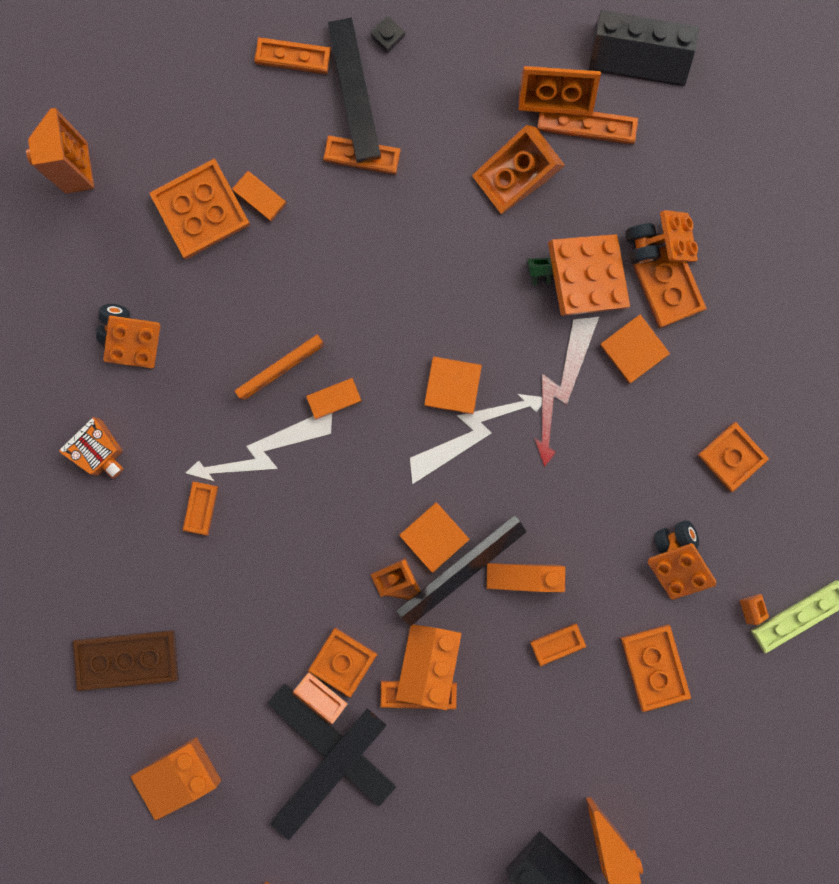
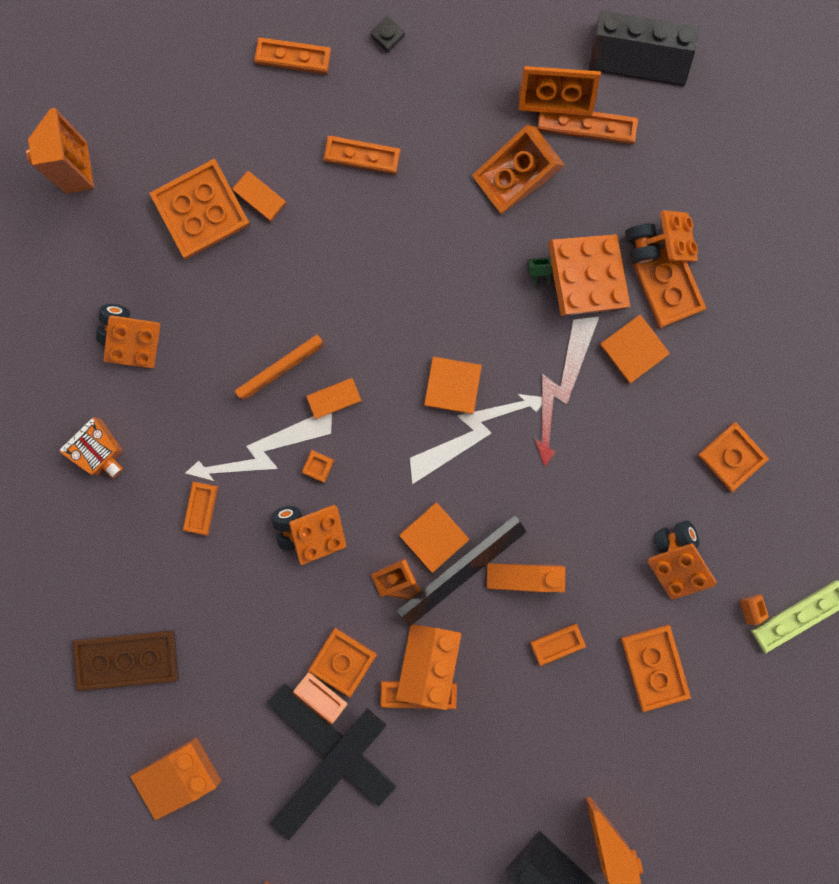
black tile [328,17,381,163] -> none
none -> orange plate [271,505,346,565]
none -> orange tile [301,450,335,483]

